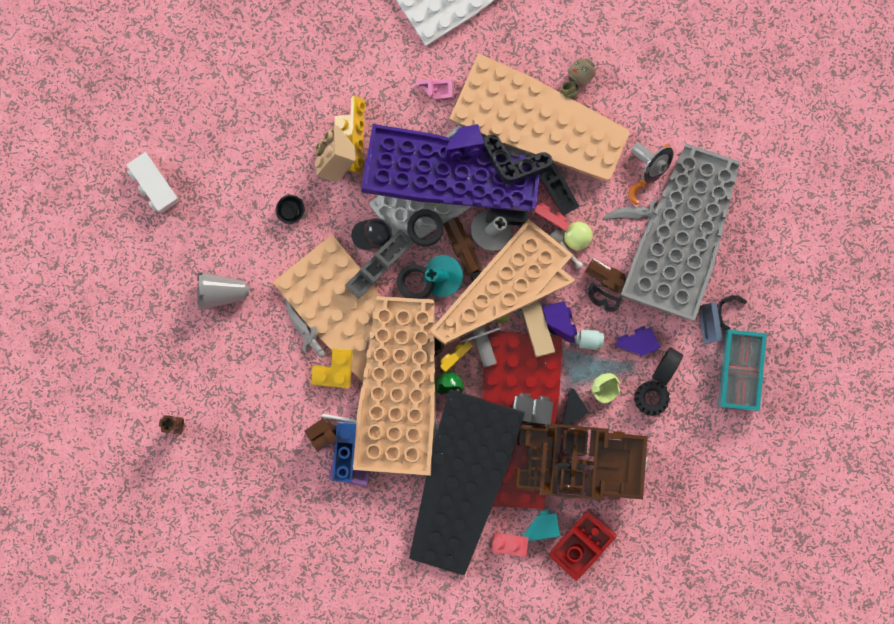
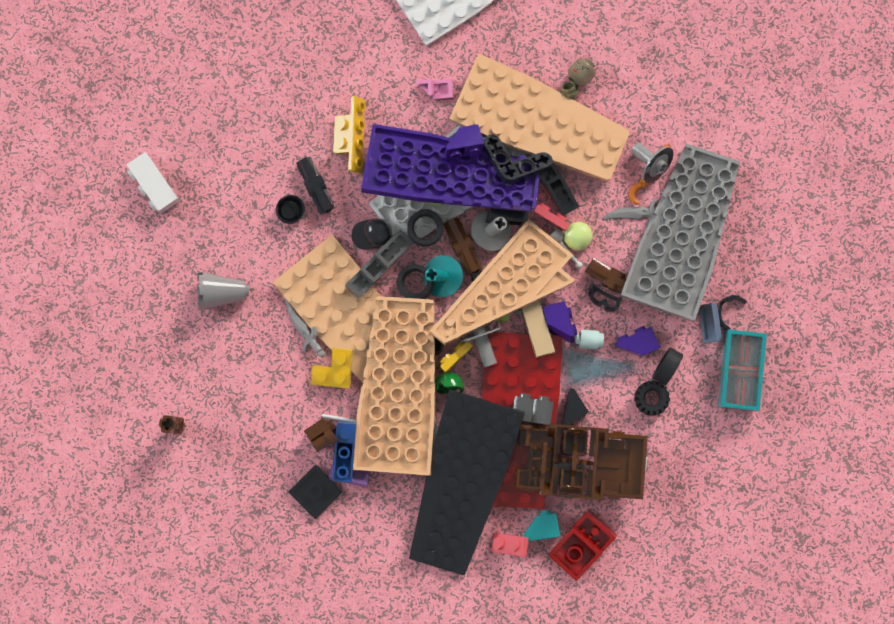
tan slope [315,125,355,183] -> none
yellowish green hair [592,373,620,404] -> none
none -> black tile [288,465,343,519]
none -> black piece [296,156,335,215]

